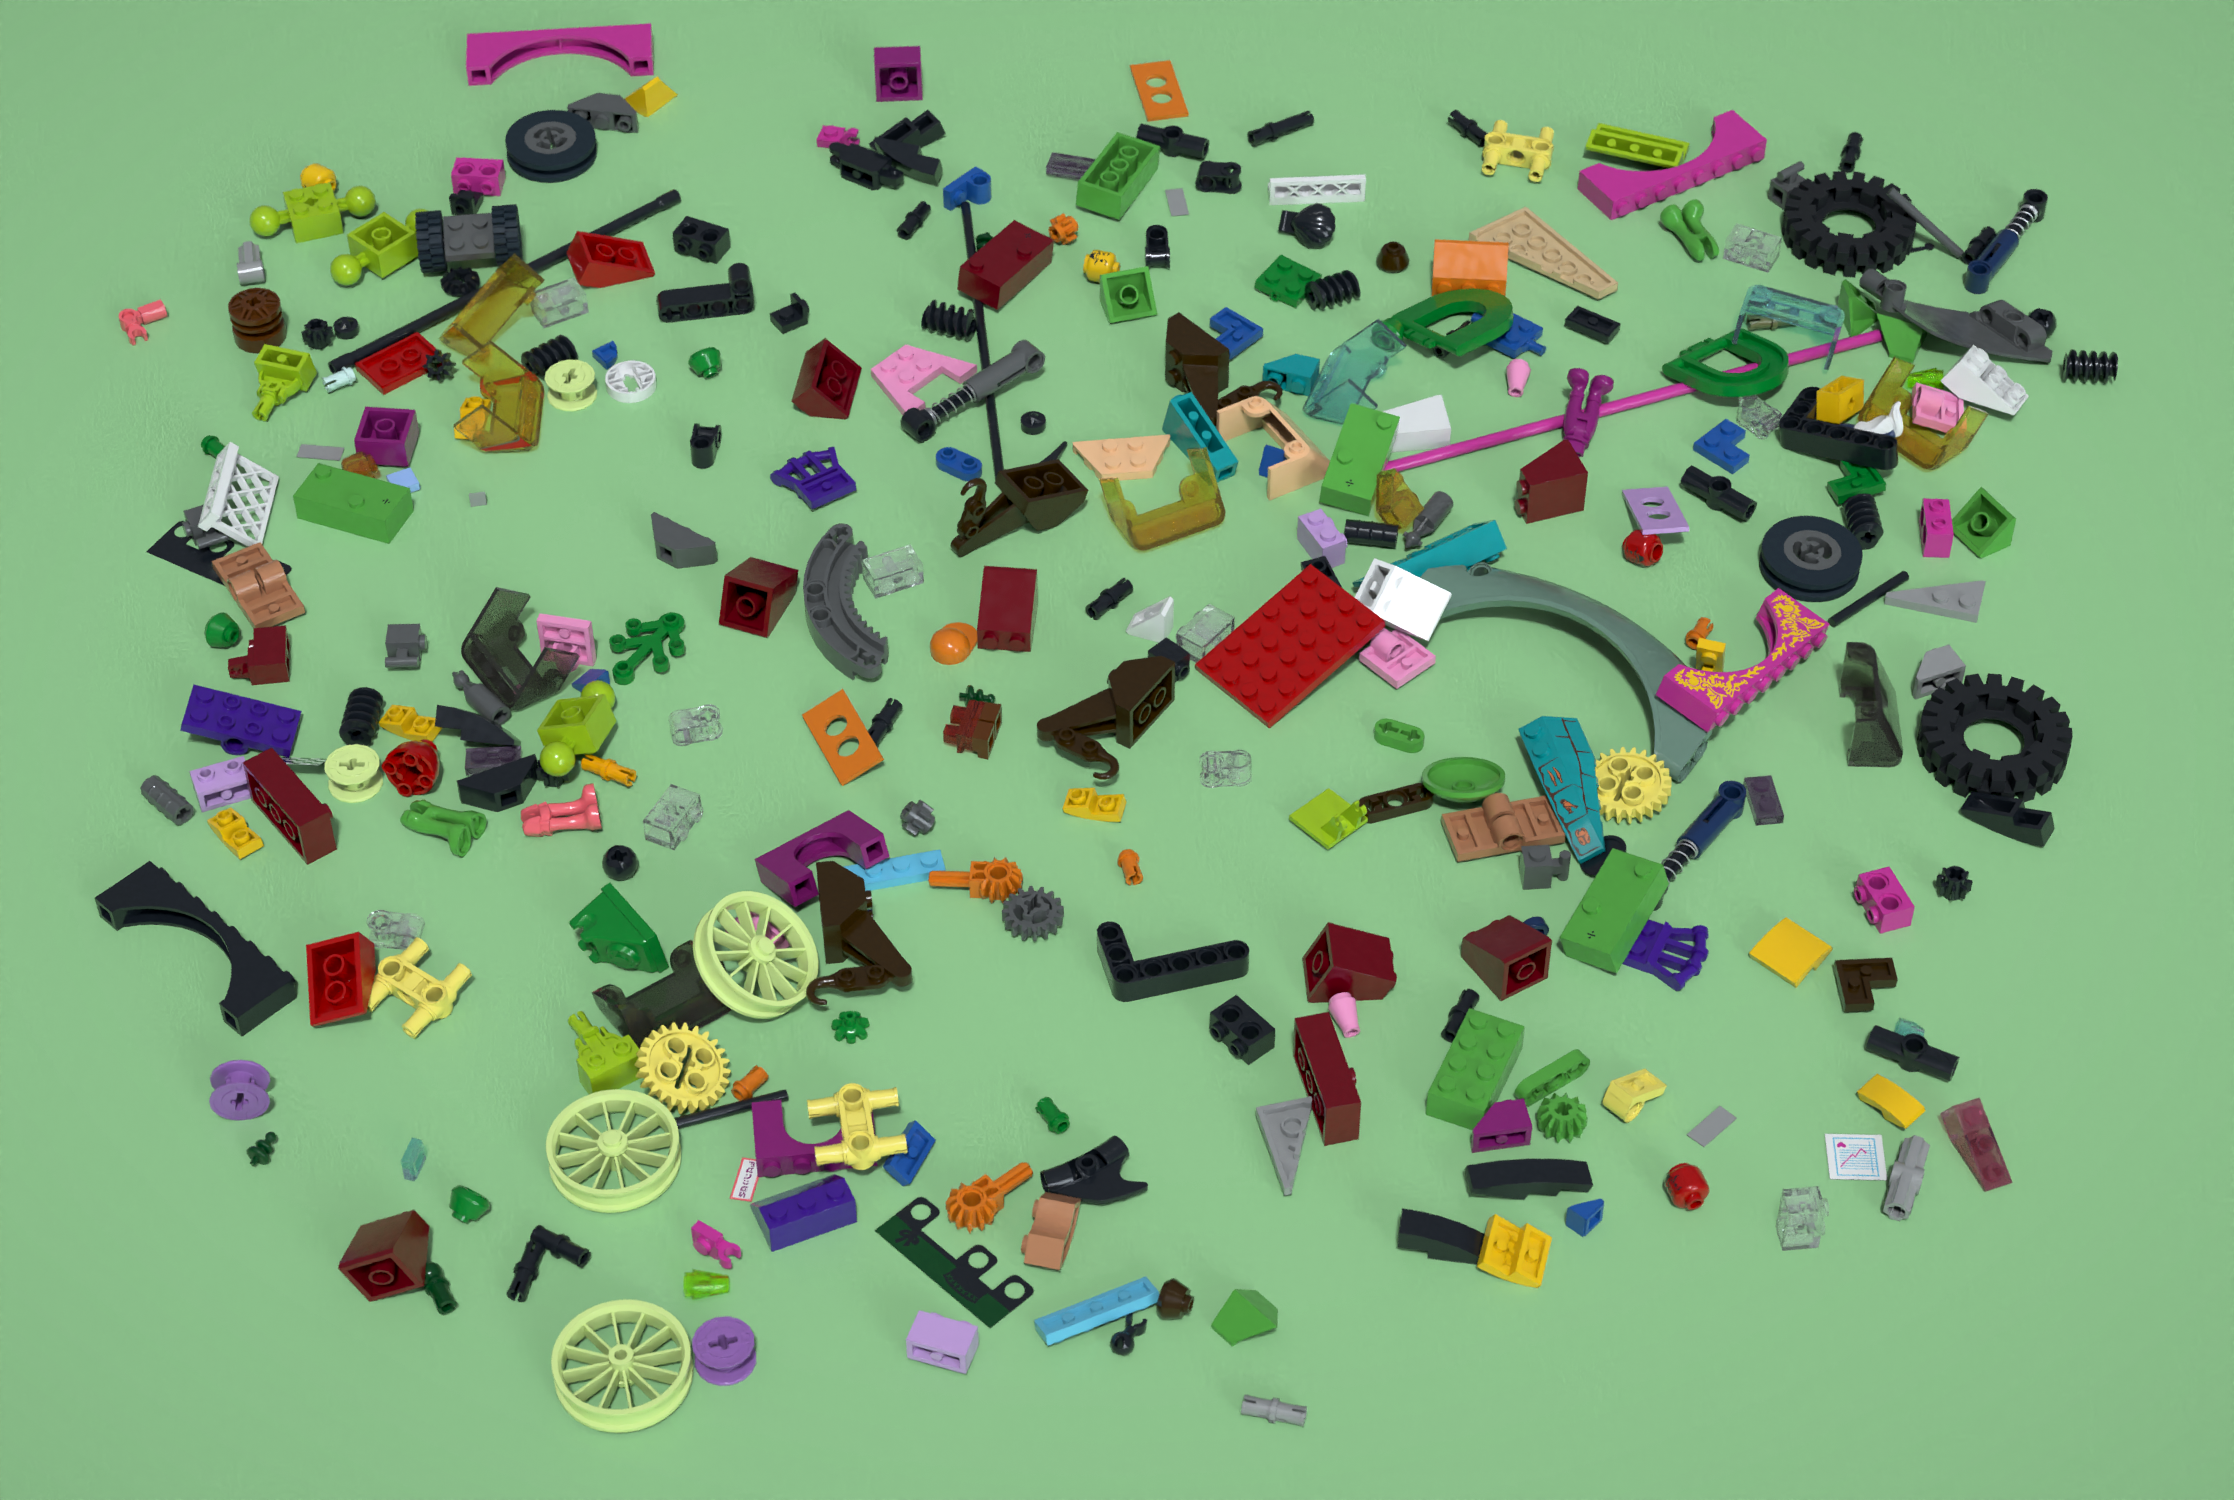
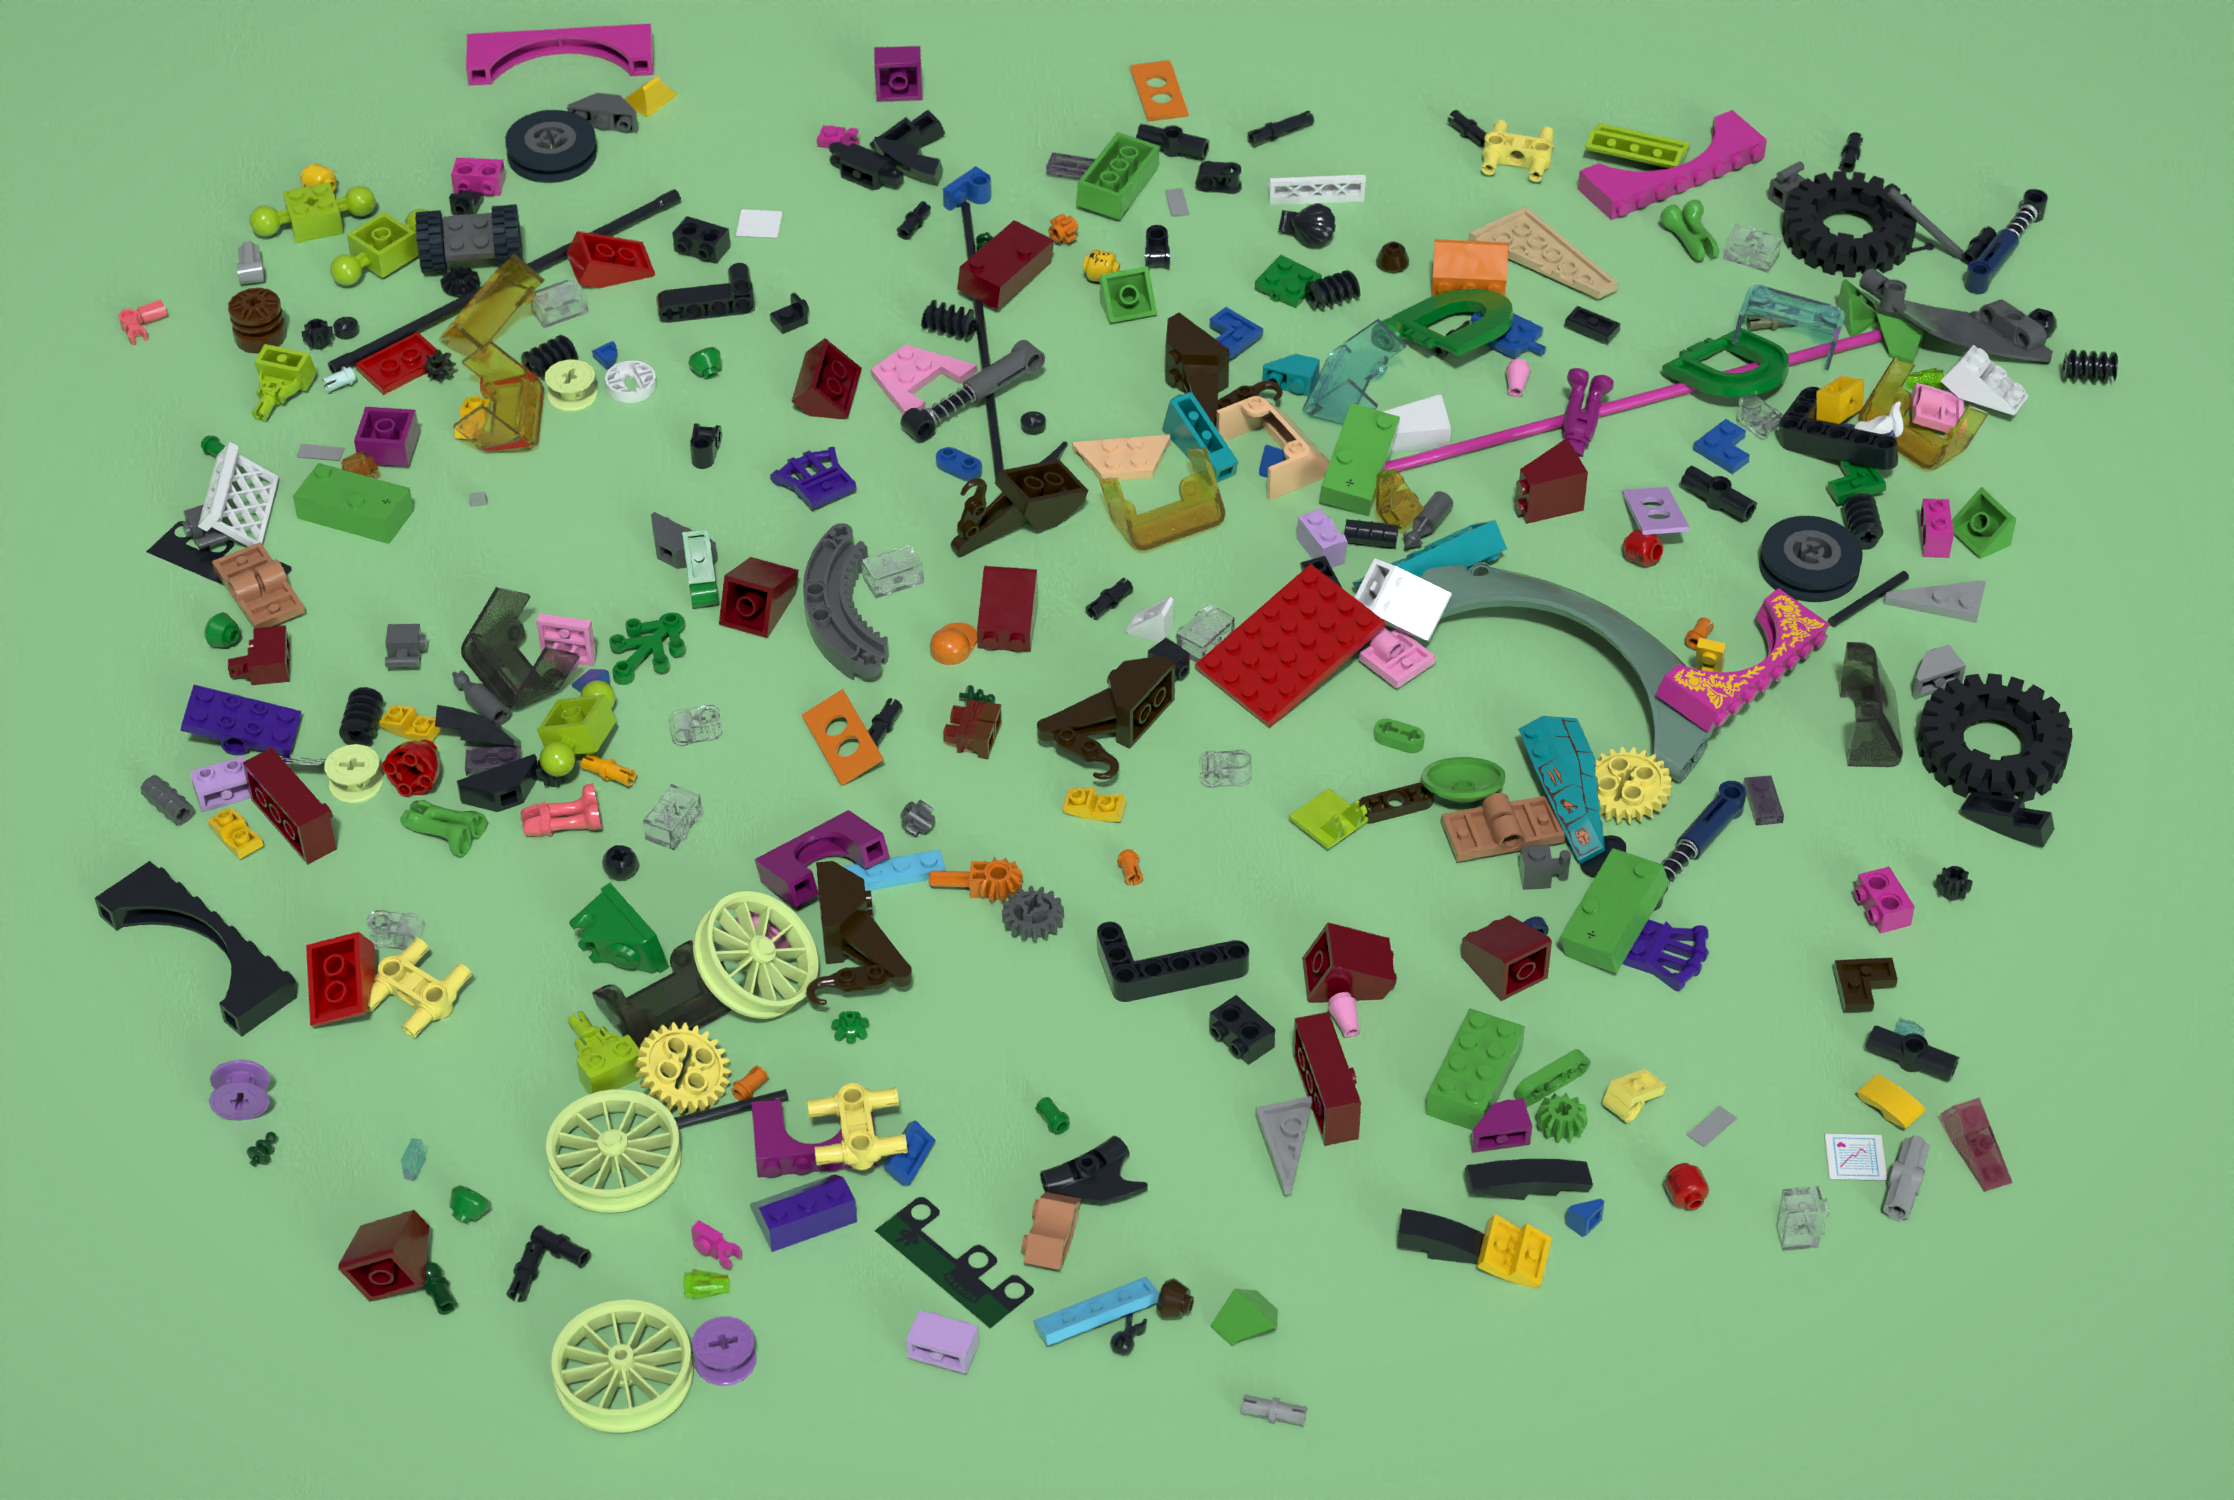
light blue tile [386,468,420,492] -> none
white sticker [730,1157,759,1202] -> none
orange gear [946,1162,1033,1233] -> none
black pin [1441,989,1480,1043] -> none
yellow slope [1749,917,1833,988] -> none
none -> plate [682,529,719,608]
none -> white sticker [736,209,783,238]

